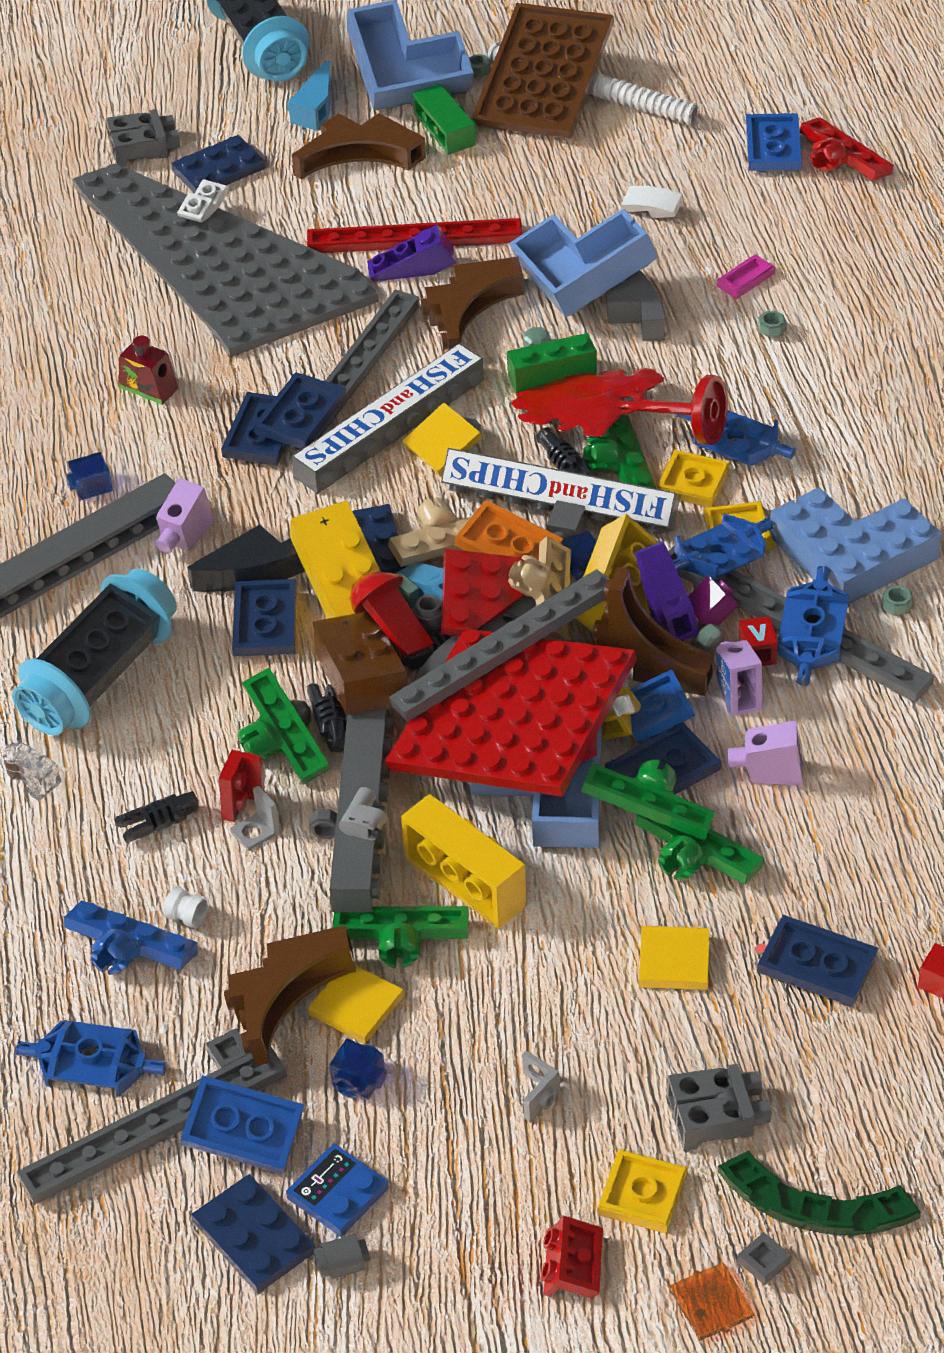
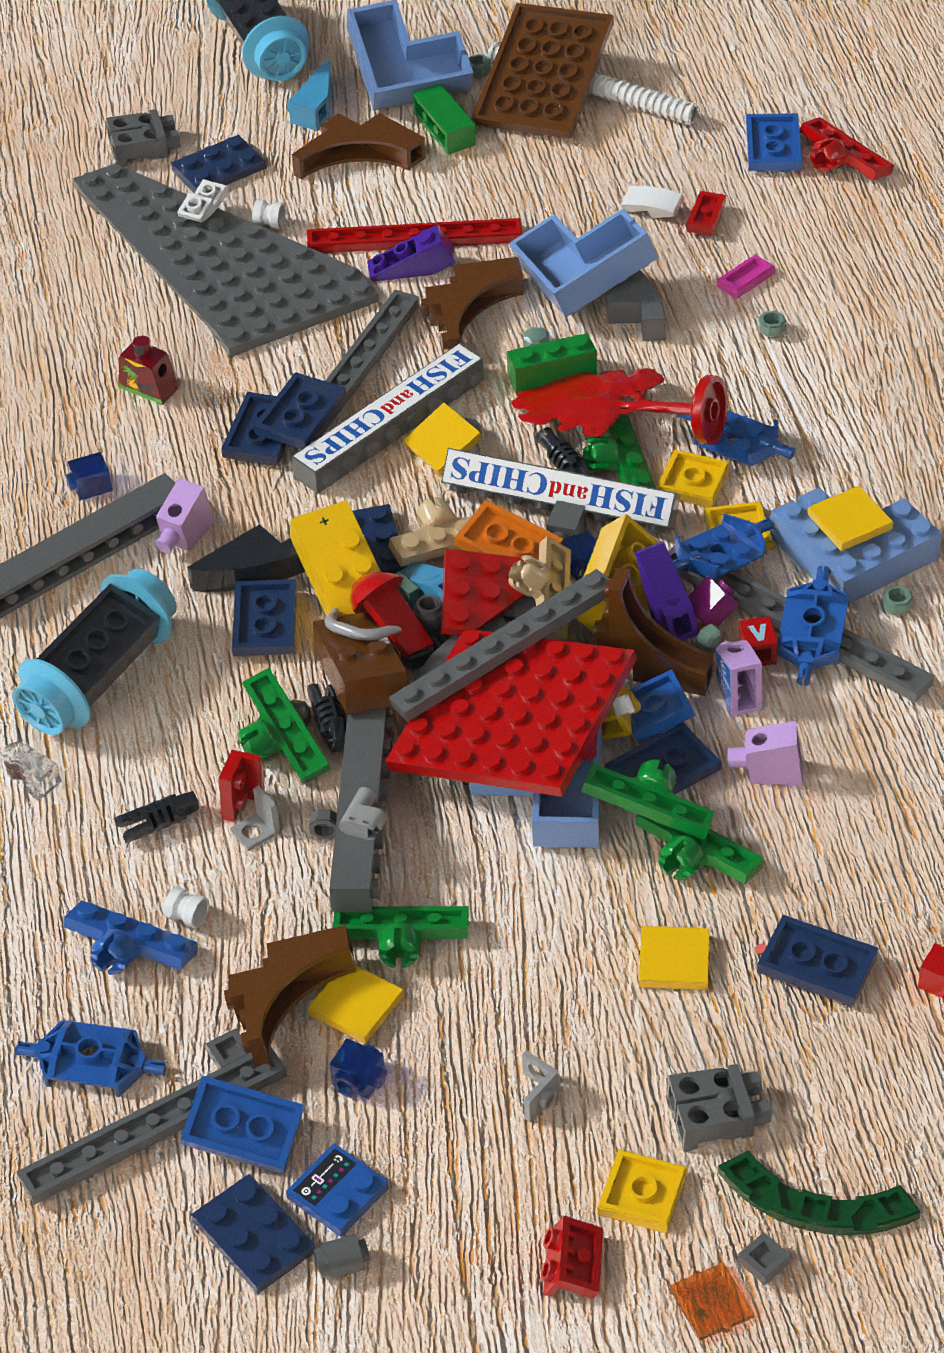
yellow brick [401,794,526,929] -> none
none -> white wheel [252,199,286,229]
none -> light grey animal [325,607,402,641]
none -> red plate [686,191,726,236]
none -> yellow tile [808,486,893,552]

